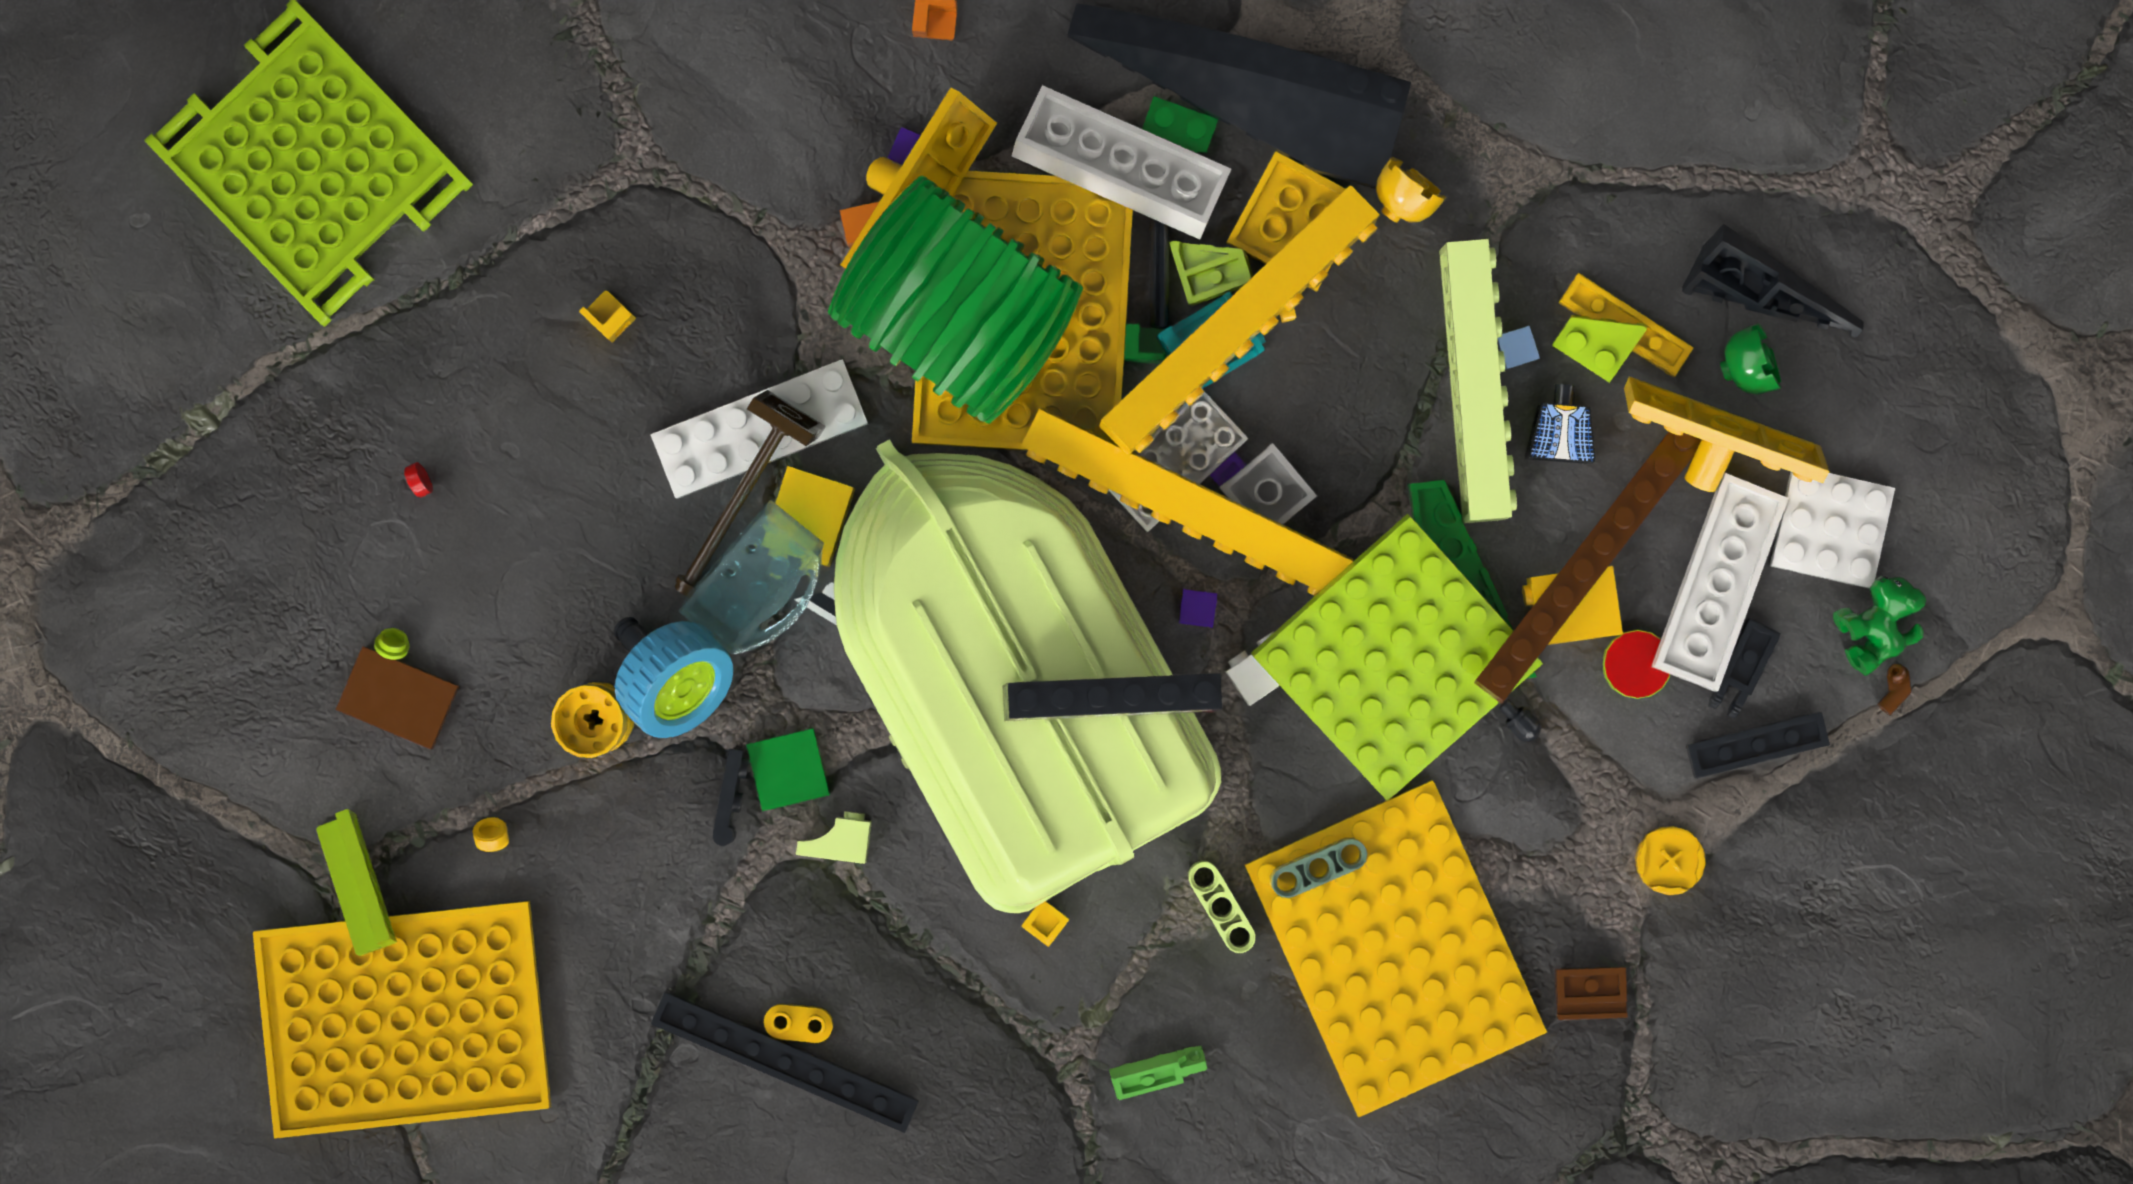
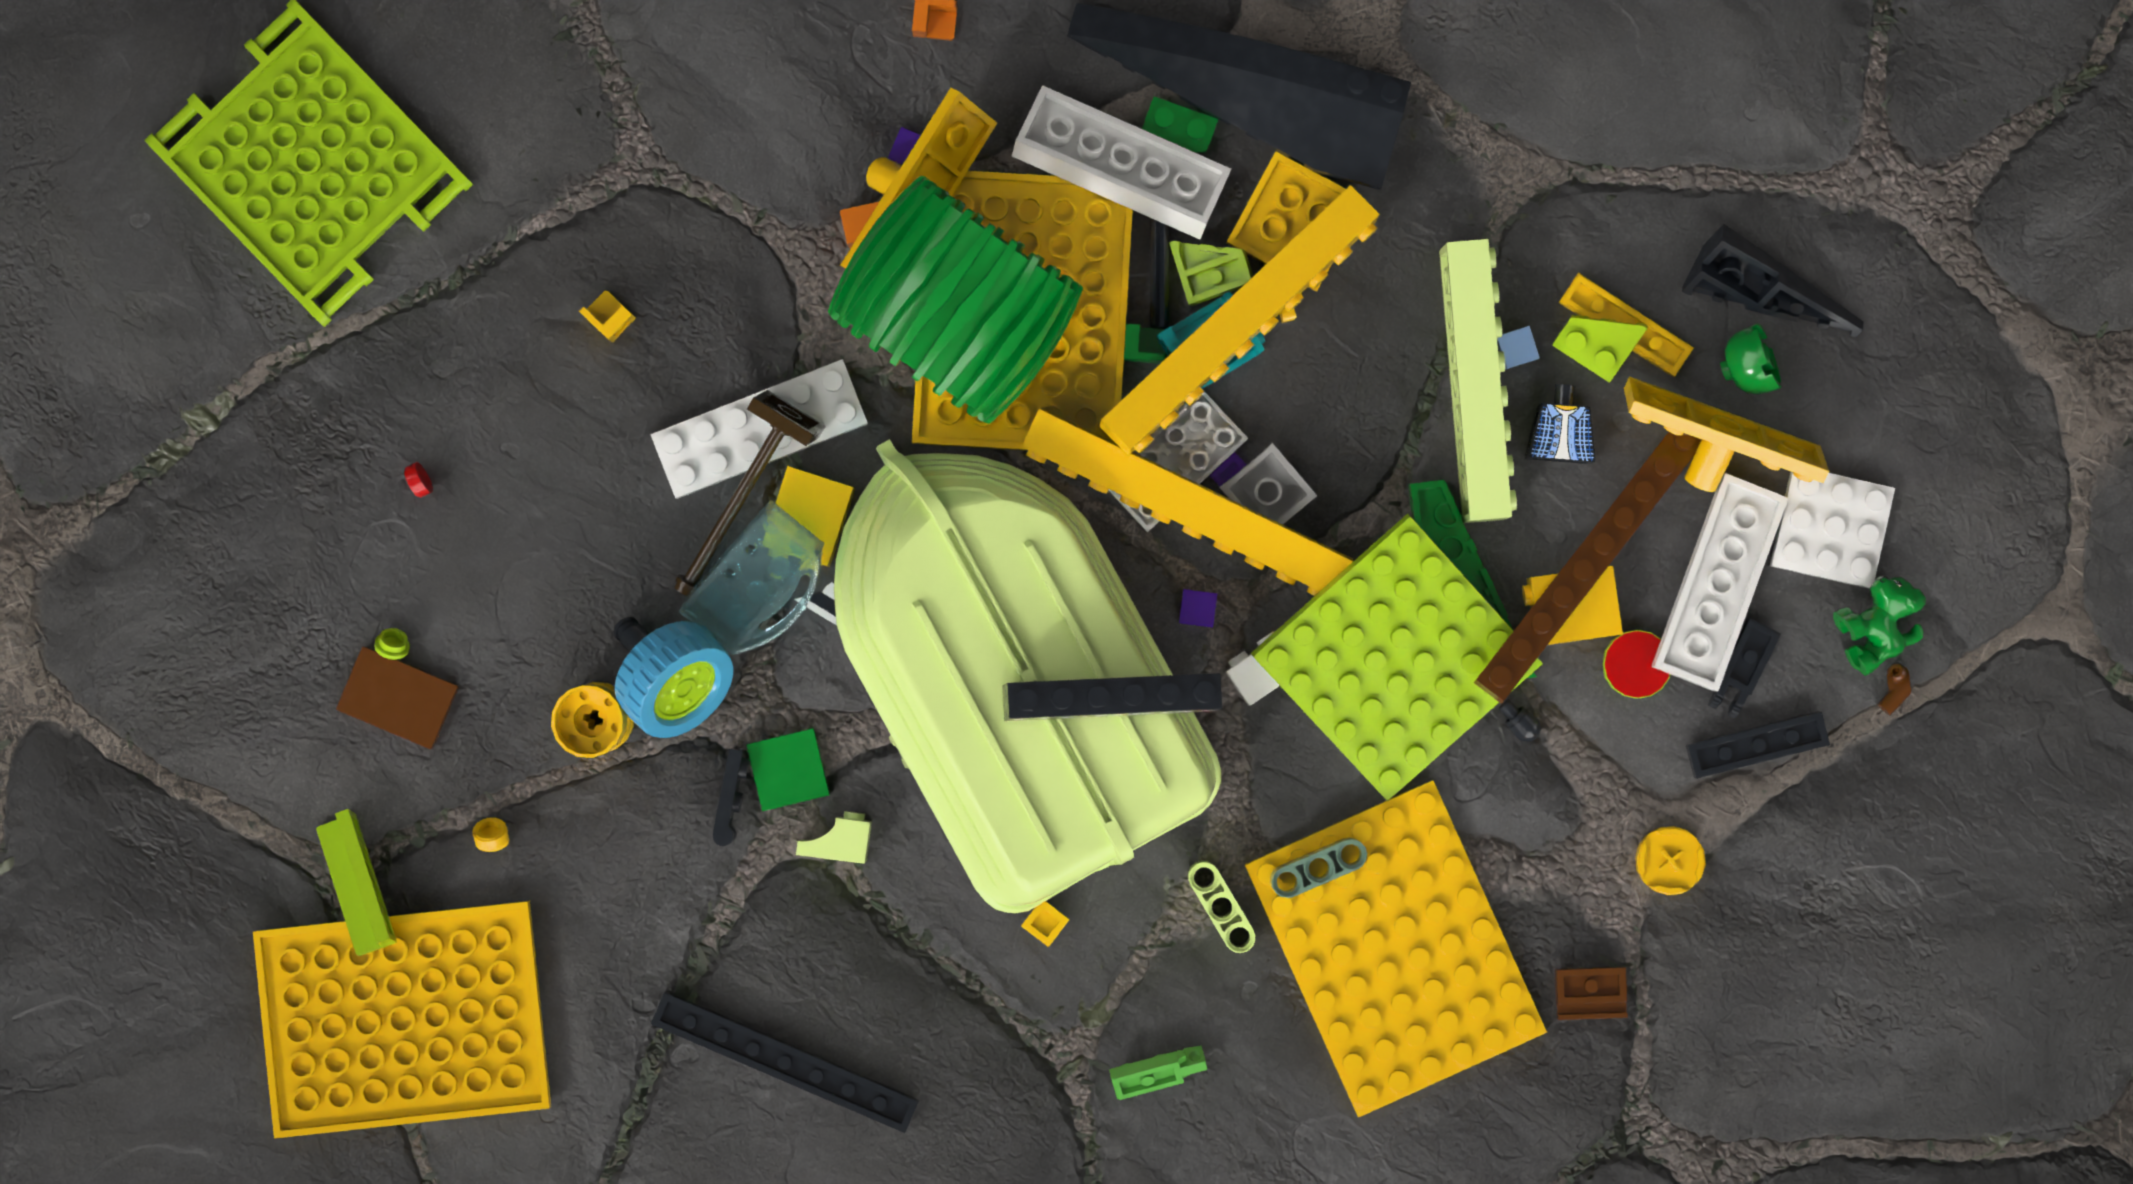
yellow plate [764,1003,834,1043] -> none
yellow cylinder [1375,157,1446,223] -> none

